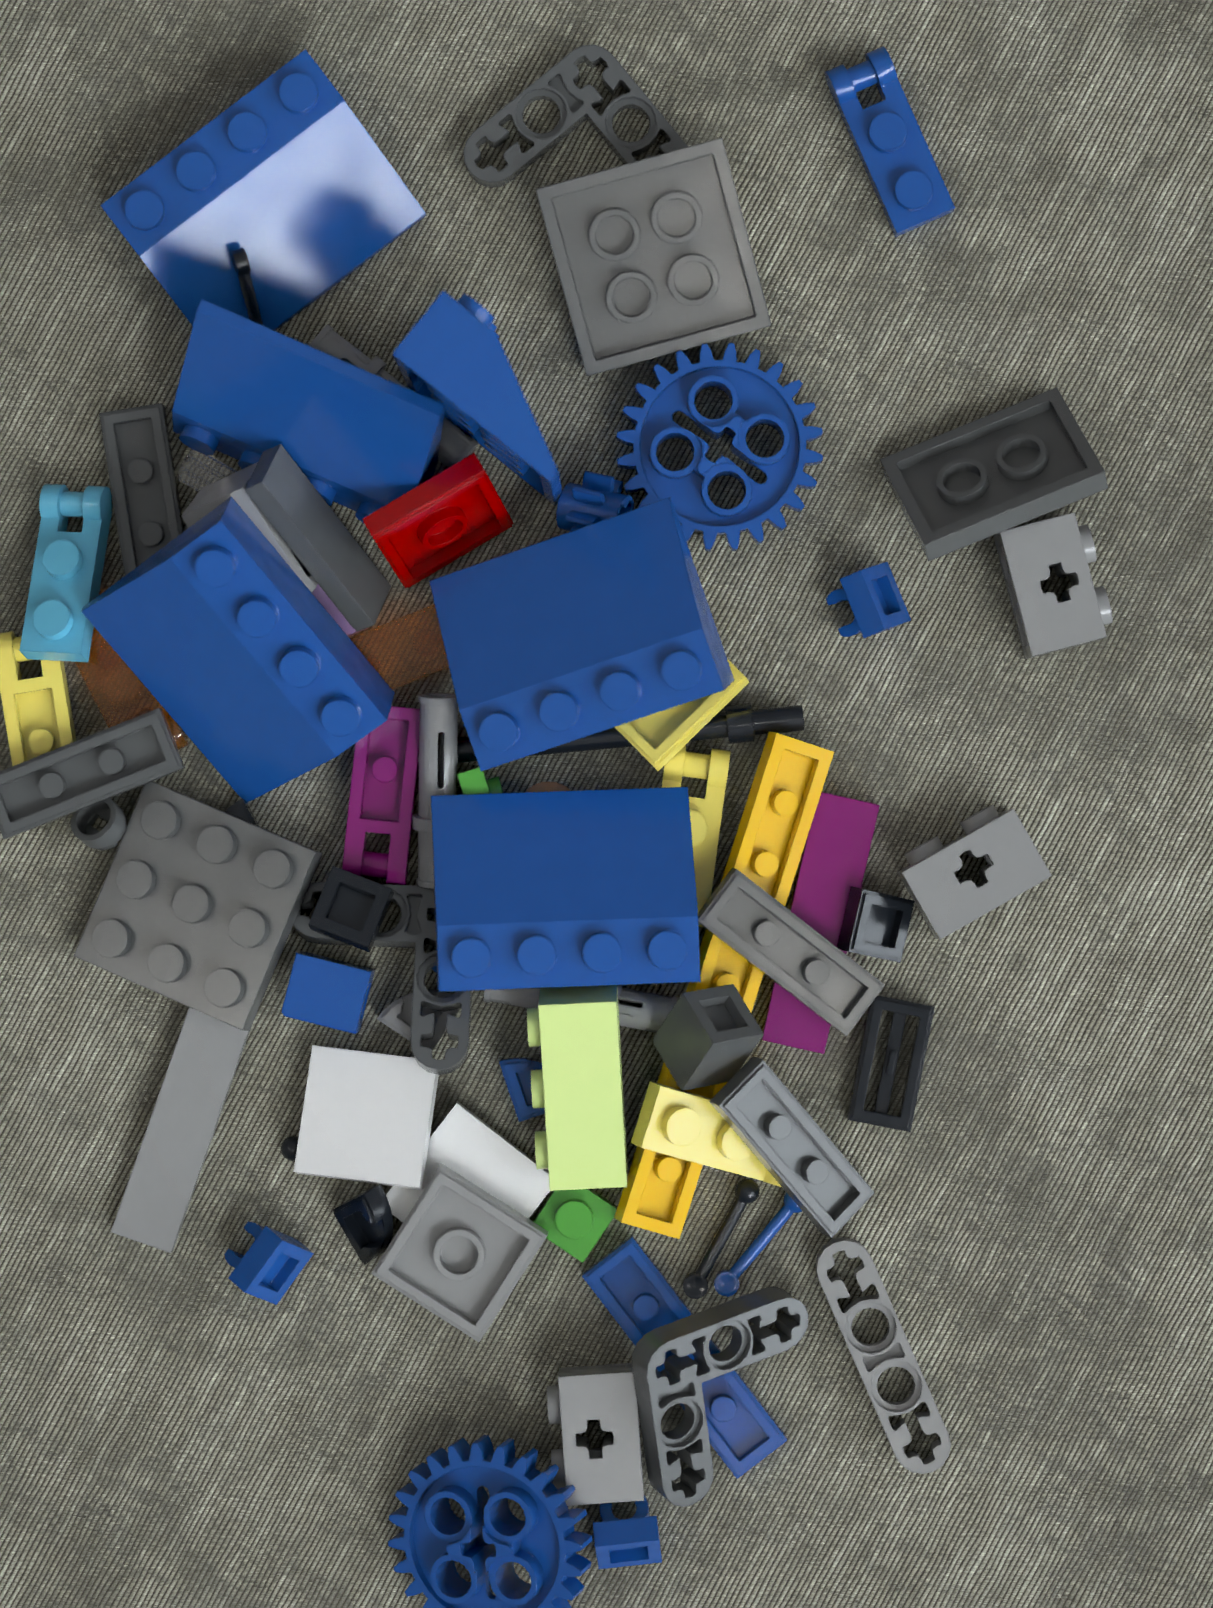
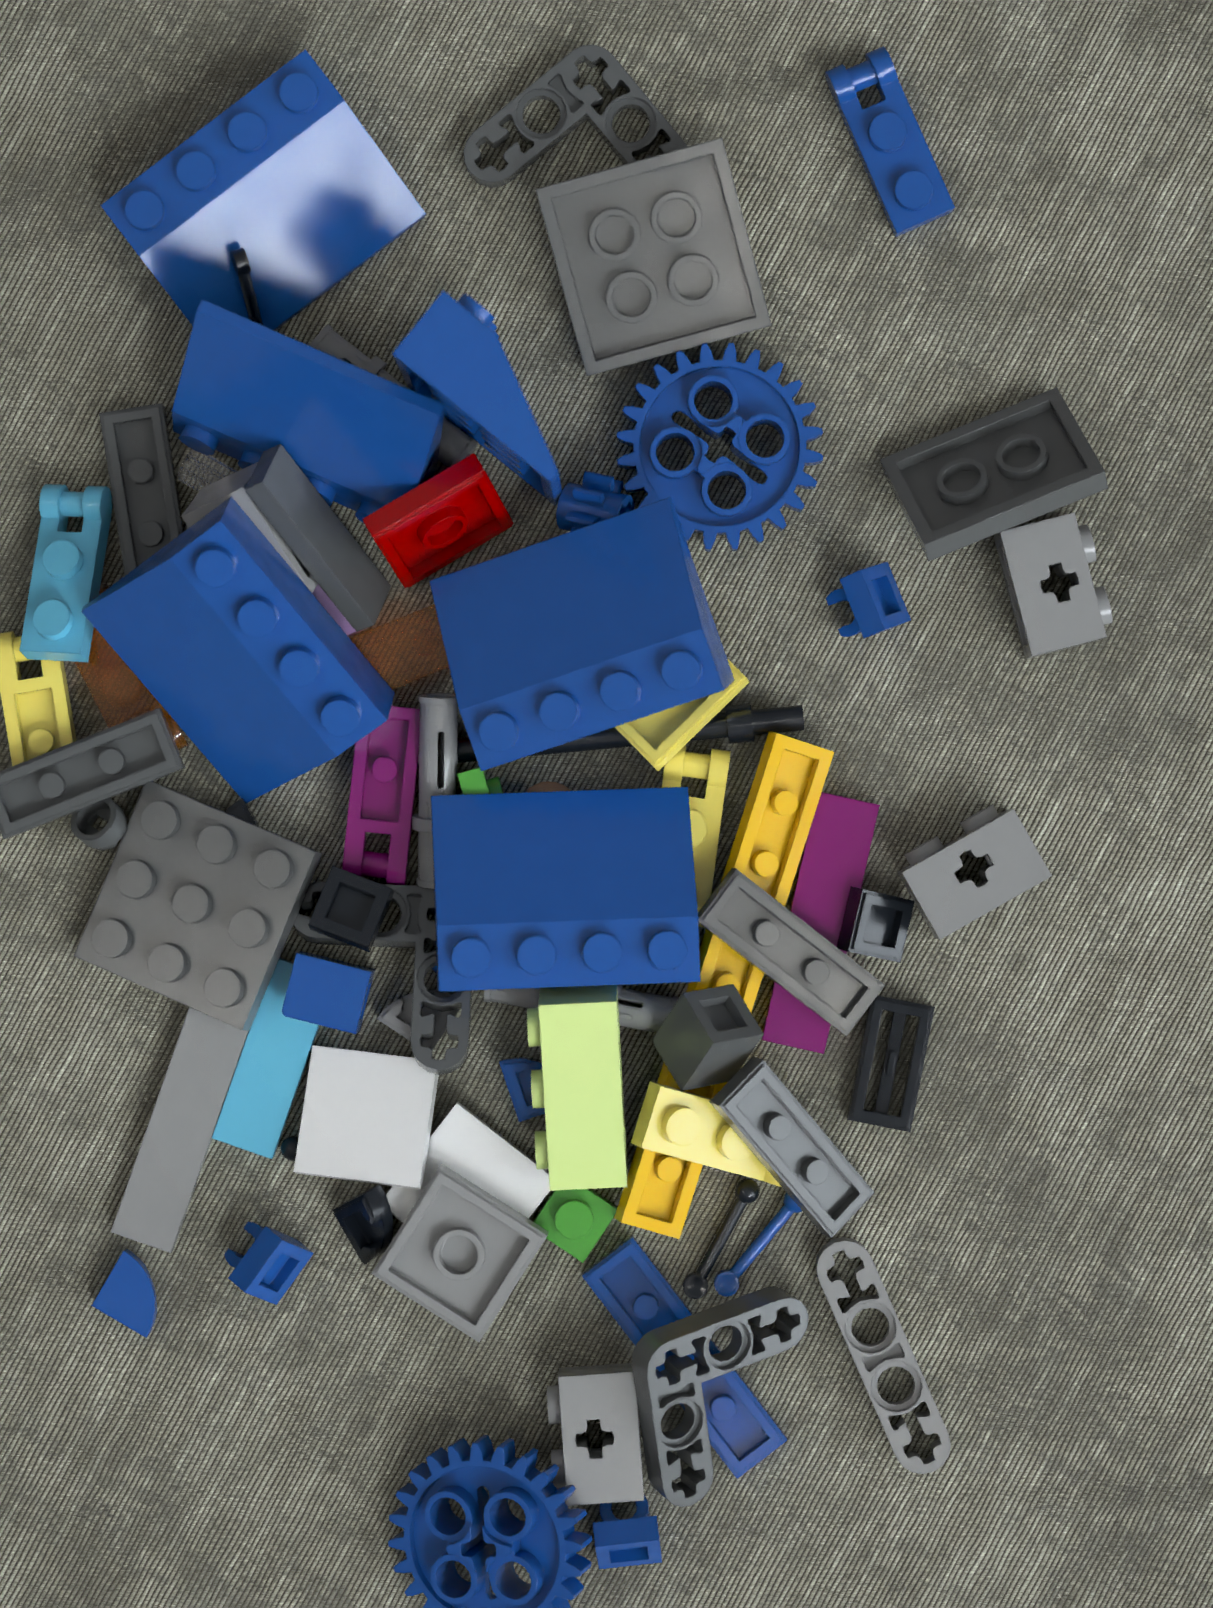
none -> blue tile [91,1248,157,1338]
none -> medium azure tile [212,958,320,1159]

